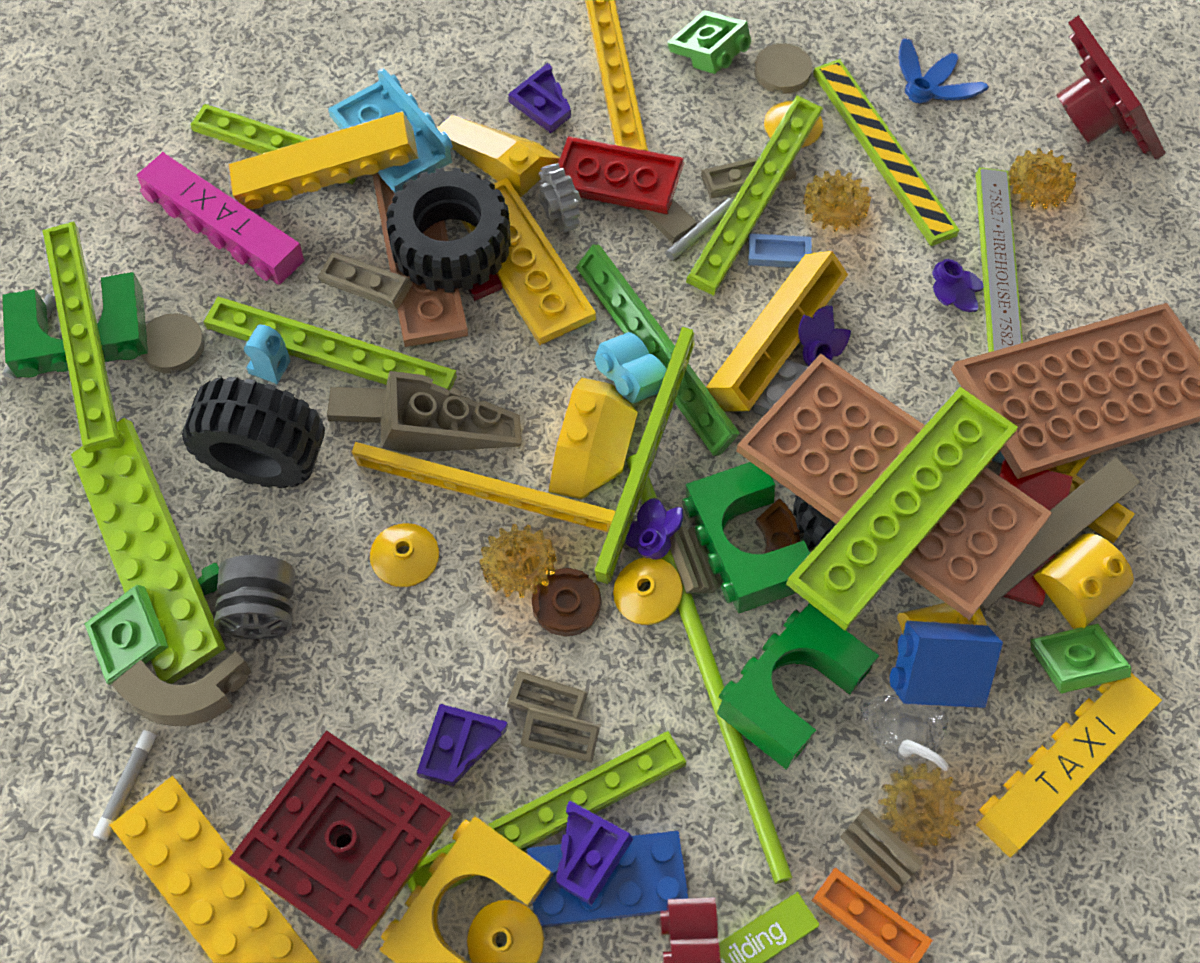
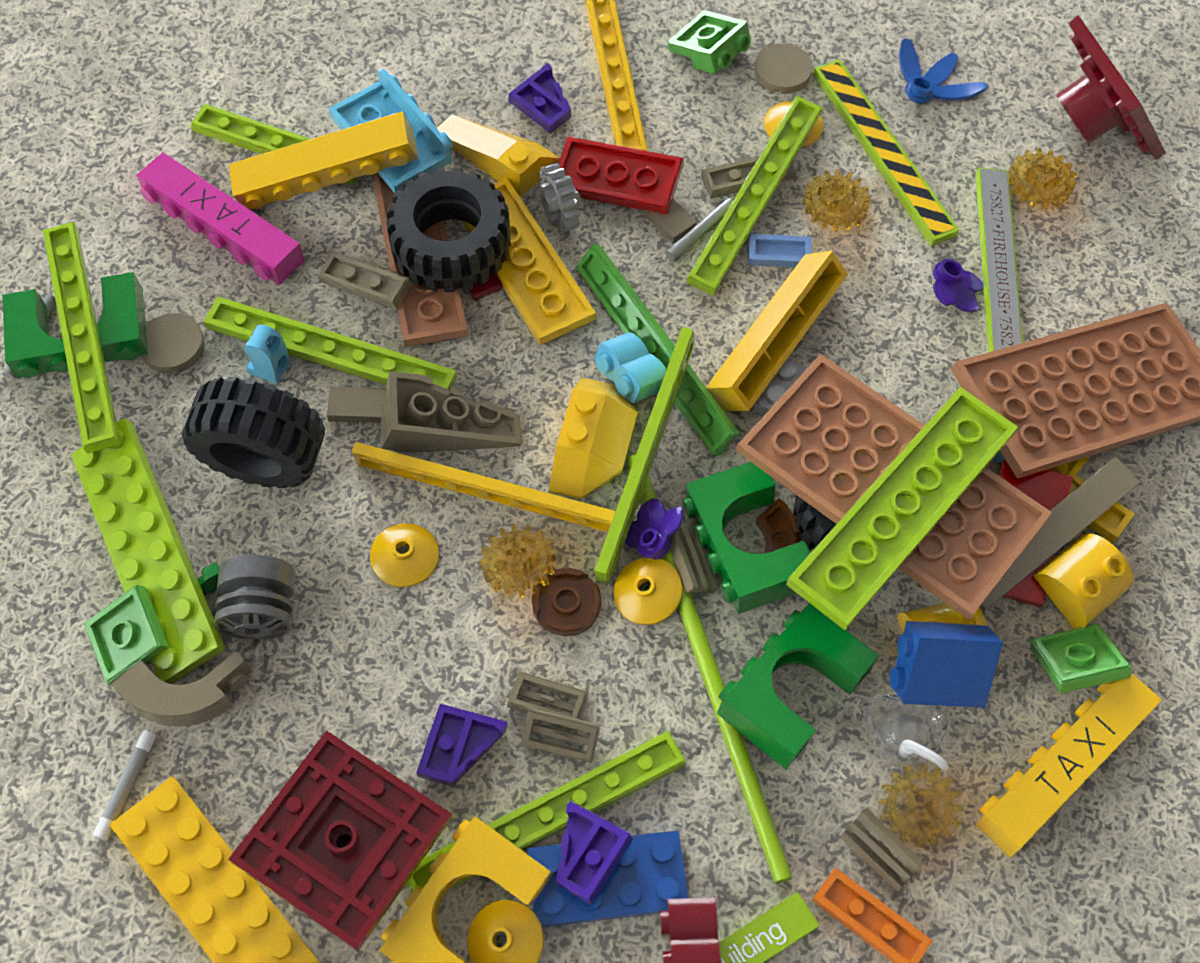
dark purple plate [798,305,851,366] -> none

